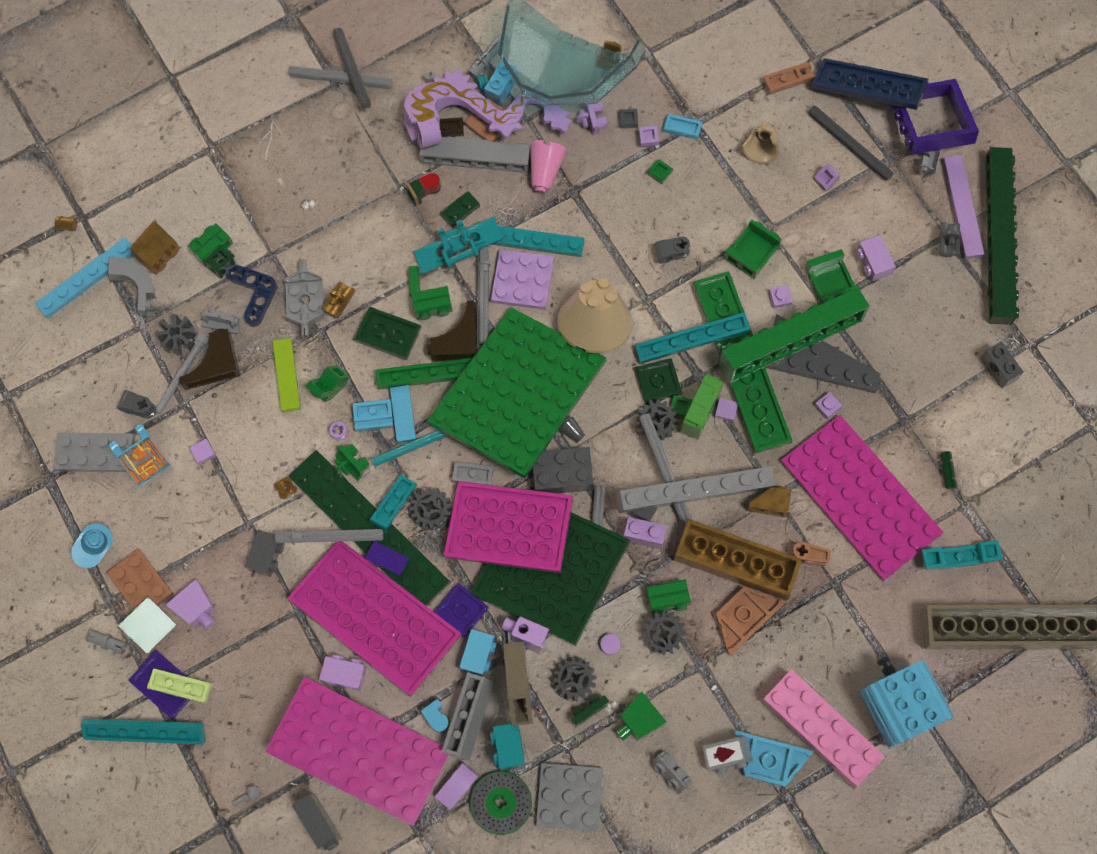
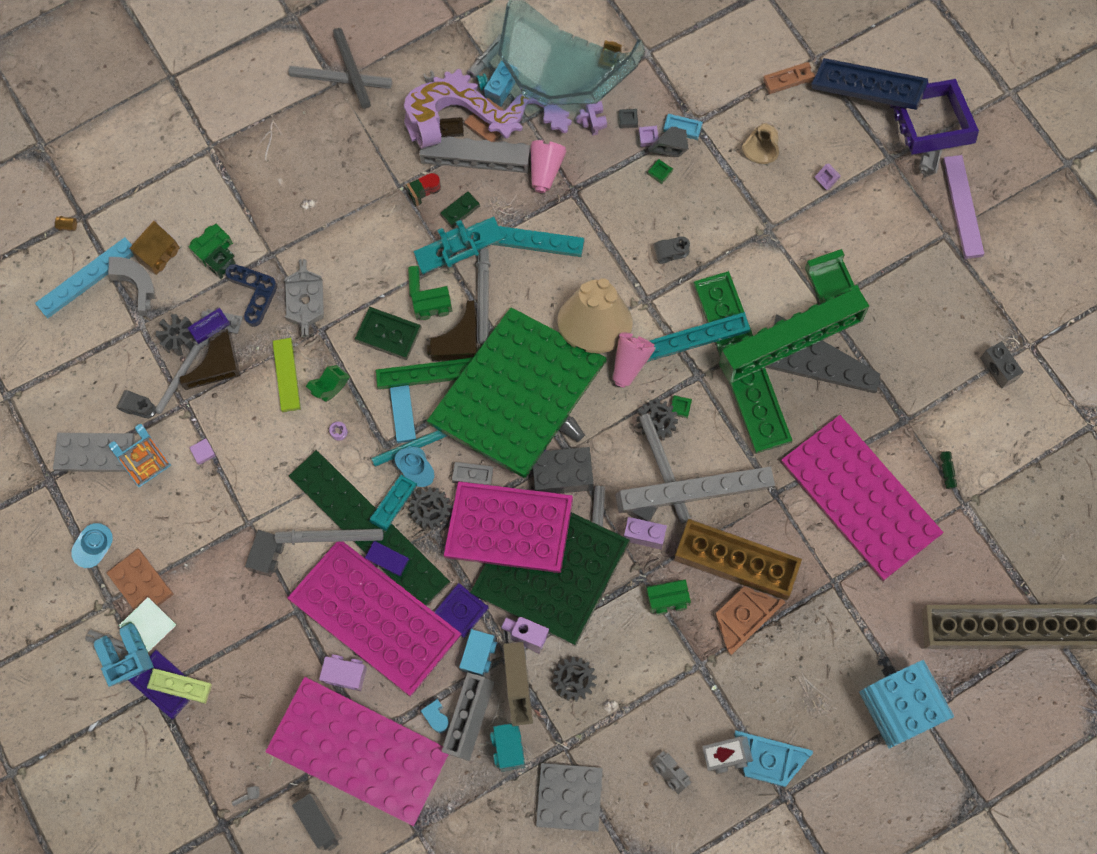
teal plate [81,719,206,745] -> none
lavender torso [166,579,215,630] -> none
pearl gold plate [274,477,297,499] -> none
pearl gold hips [322,281,356,319] -> none
green hips [335,444,369,481] -> none
medium azure plate [353,399,394,432] -> none
lavender slope [435,762,479,810] -> none
flat silver piece [470,771,532,835] -> none
lavender plate [491,249,554,310] -> none
dark green plate [571,695,609,728] -> none
lavender tile [600,634,621,655] -> none
green torso [616,692,667,741] -> none
dark green tile [635,358,682,404] -> none
dark grey gear [642,610,686,655] -> none
bright green axle [681,374,724,440] -> none
lavender tile [715,398,738,422] -> none
green panel [724,219,782,279] -> none
pearl gold slope [747,486,791,518] -> none
bright pink brick [761,669,885,789] -> none
lavender plate [769,285,793,308] -> none
nougat piece [790,542,831,566] -> none
dark grey axle [809,105,894,181] -> none
lavender plate [814,392,842,419] -> none
lavender brick [856,235,896,281] -> none
teal slope [921,540,1003,570] -> none
dark grey hips [939,222,960,257] -> none
dark green brick [986,147,1019,325] -> none
none -> medium azure brick [94,623,154,687]
none -> dark purple tile [188,308,230,344]
none -> medium azure piece [395,446,434,487]
none -> bright pink cone [612,332,655,388]
none -> dark grey slope [648,127,689,157]

